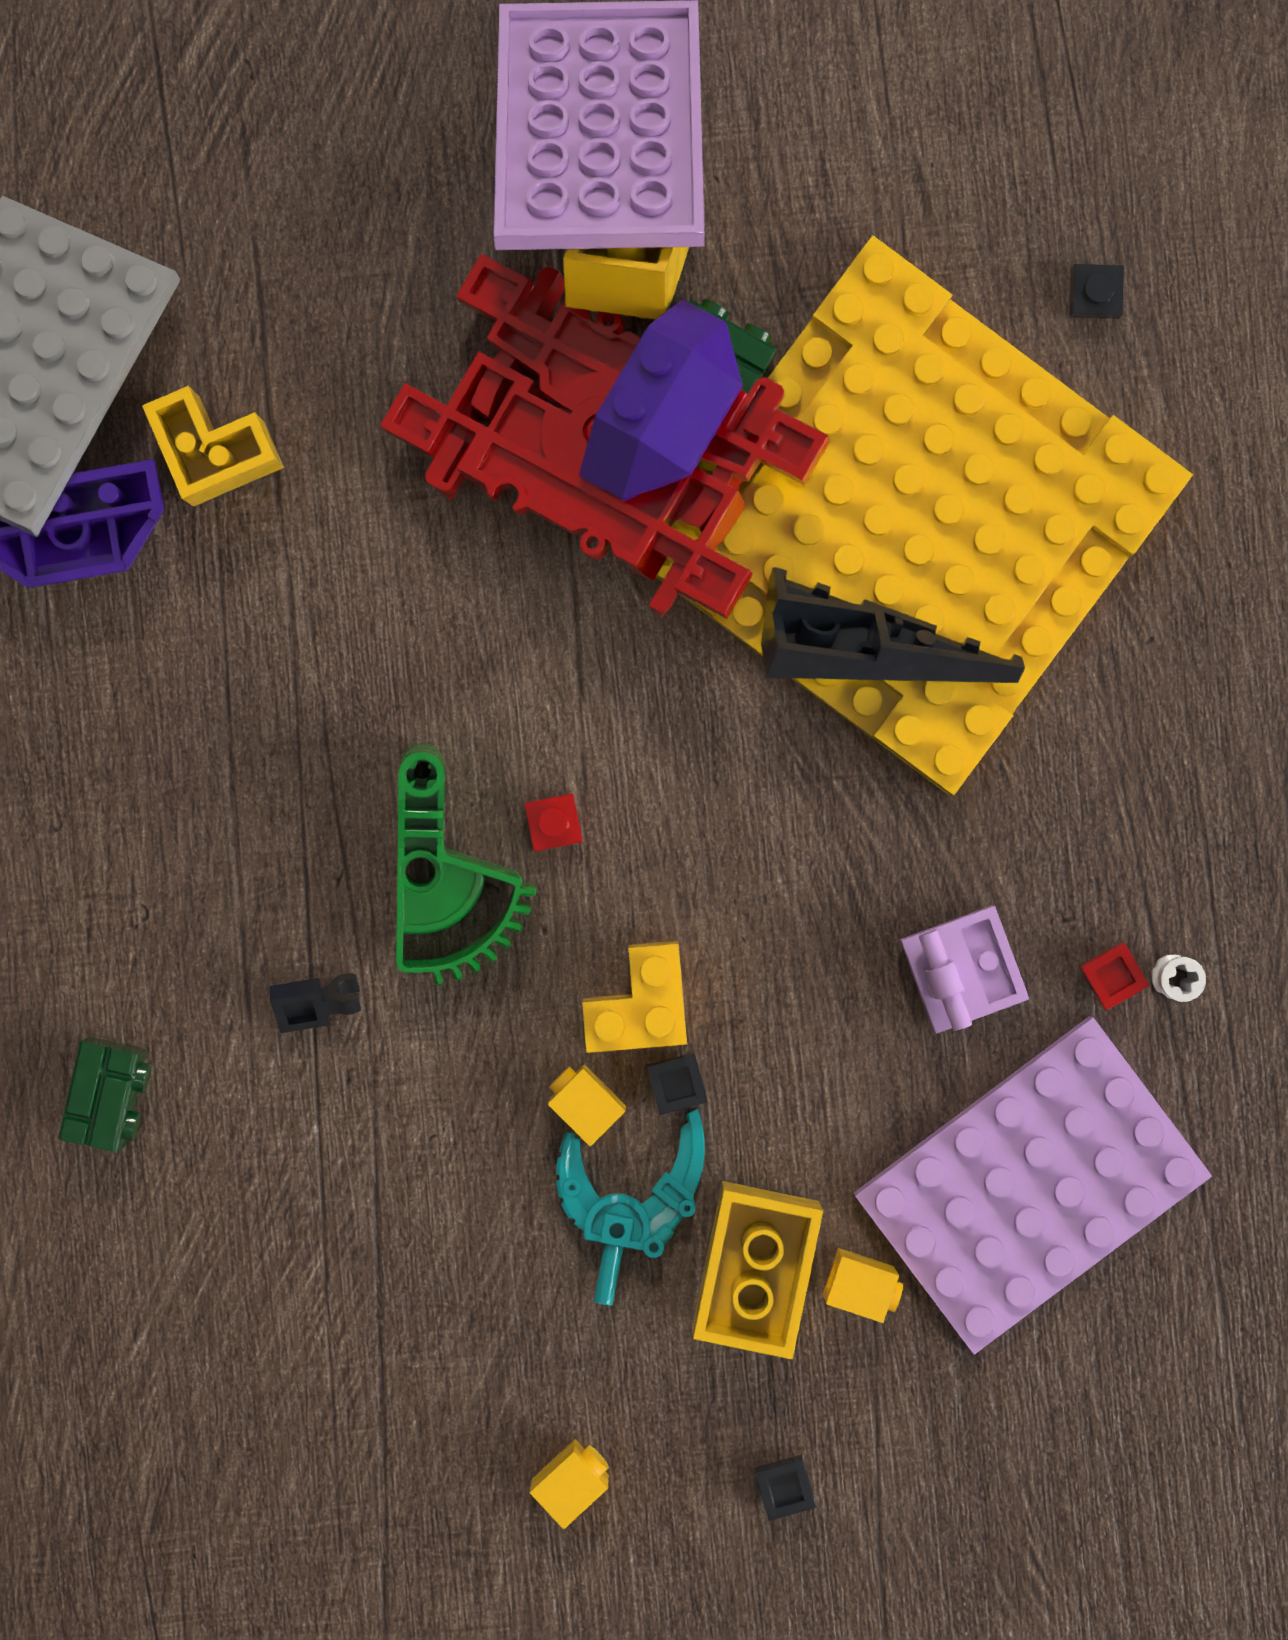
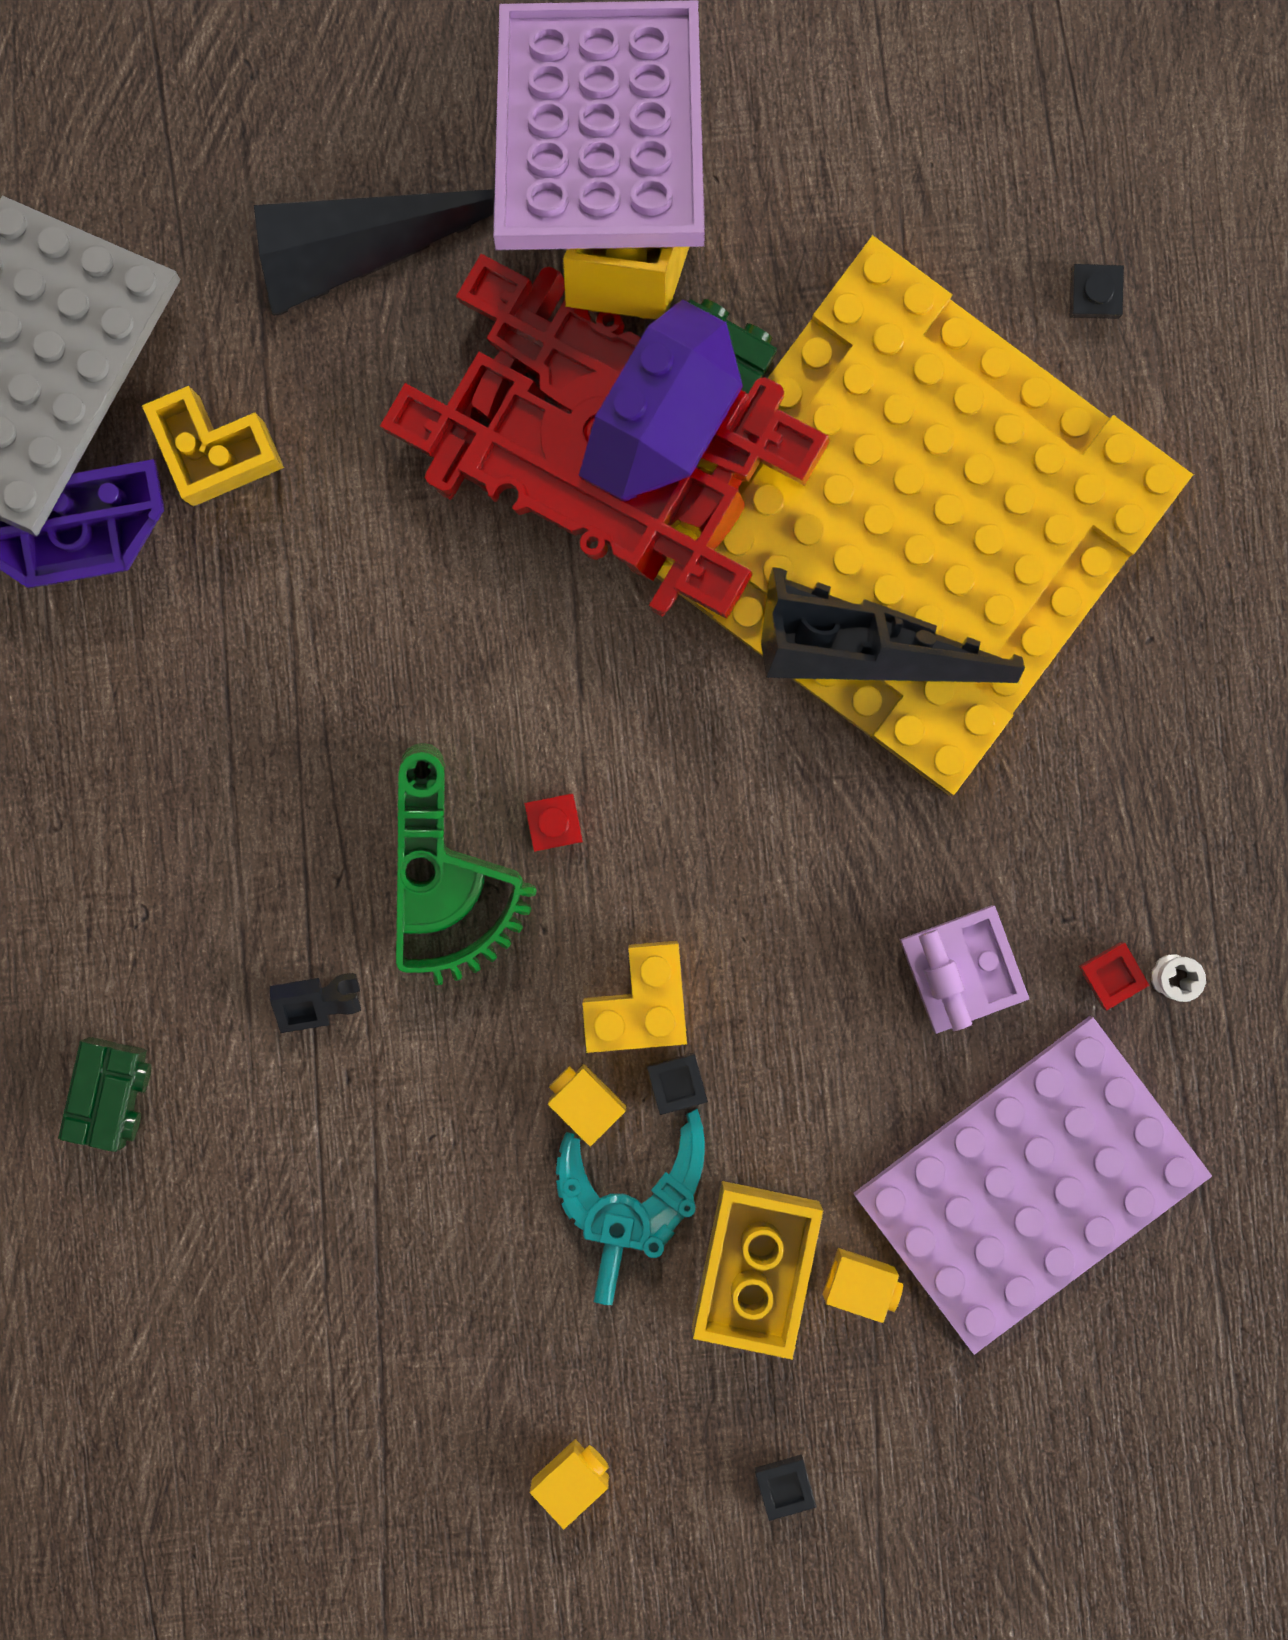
none -> black wedge [254,189,495,316]

